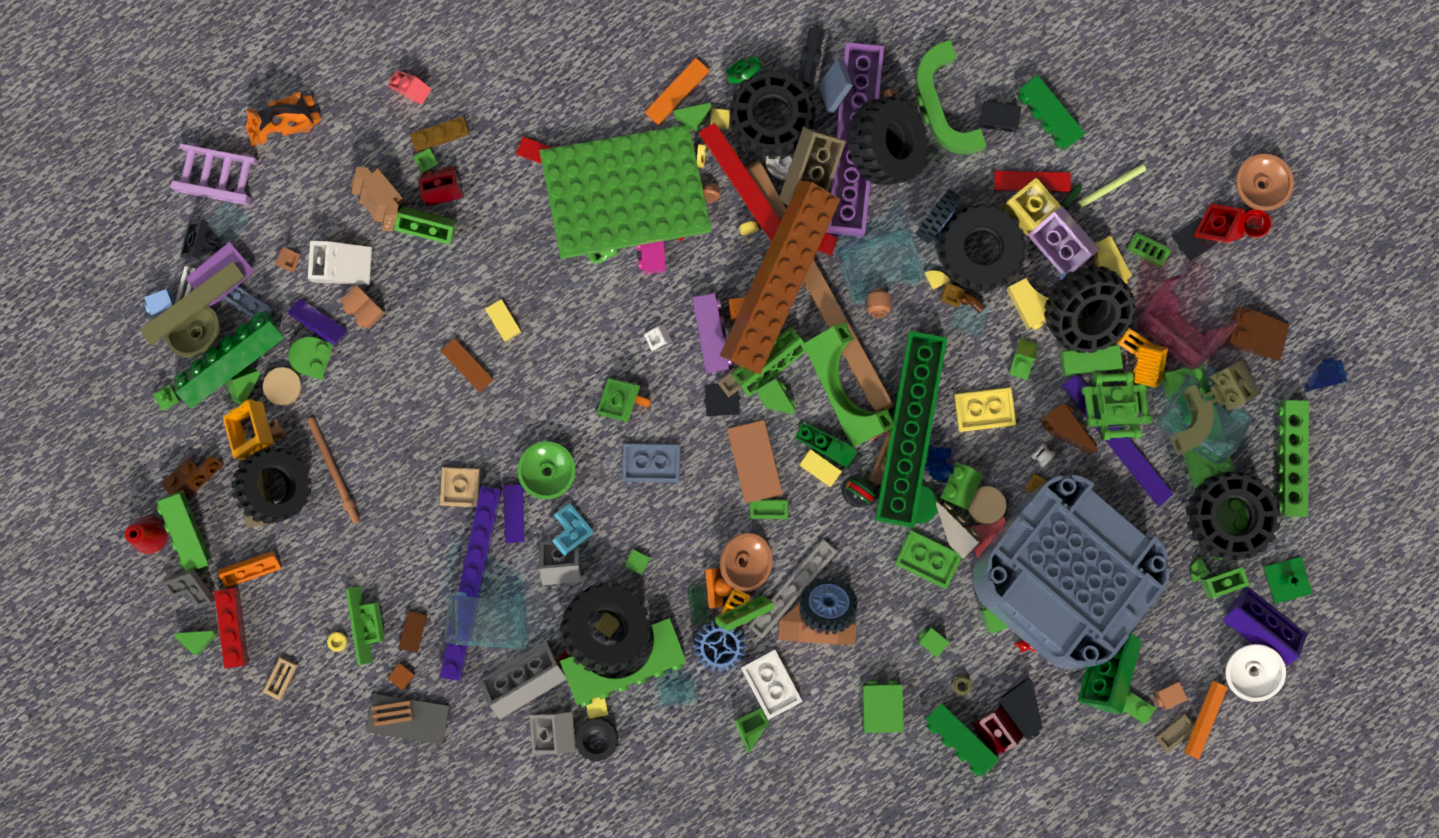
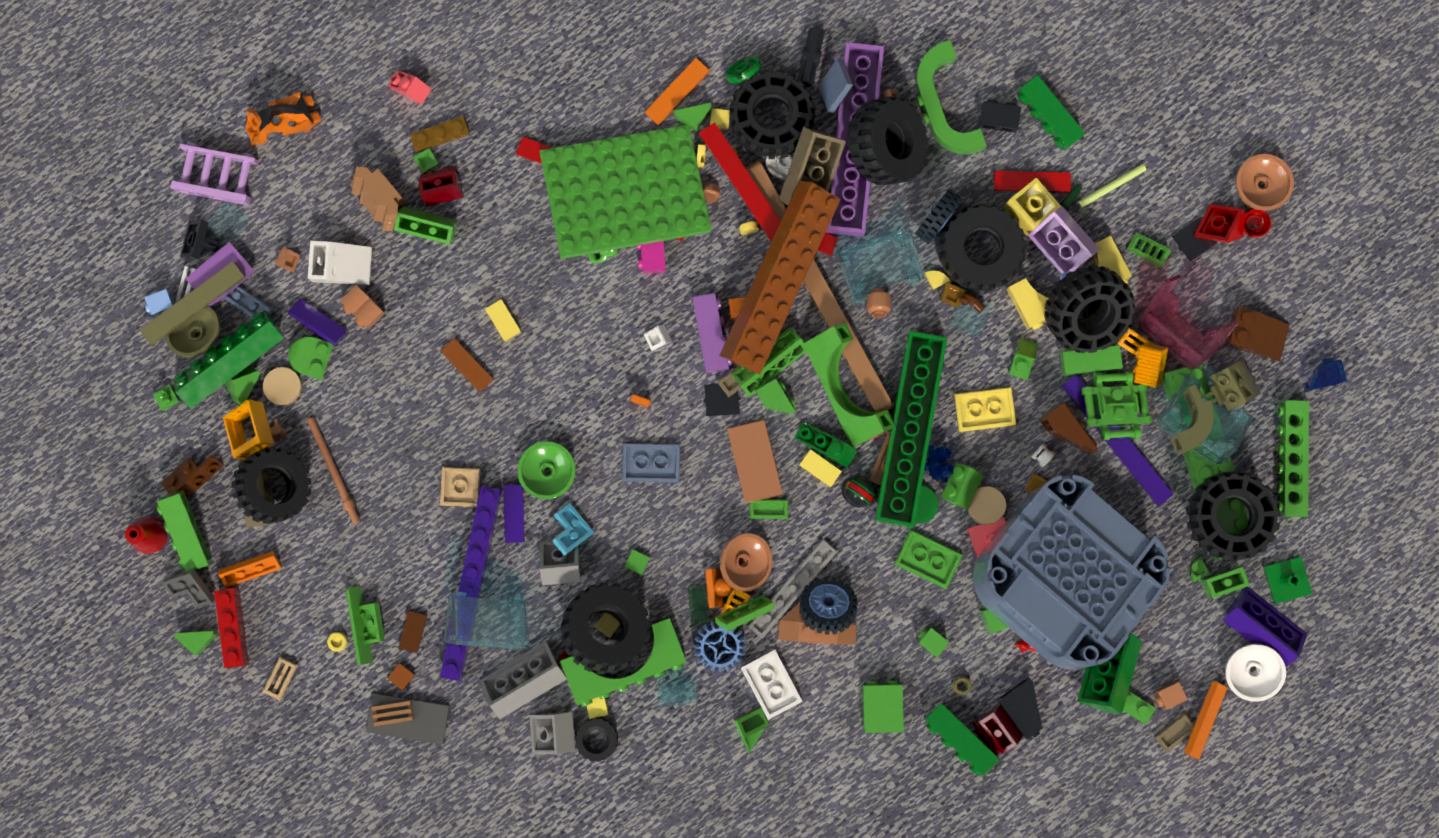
bright green tile [596,378,640,423] -> none
slope [936,500,984,559] -> none

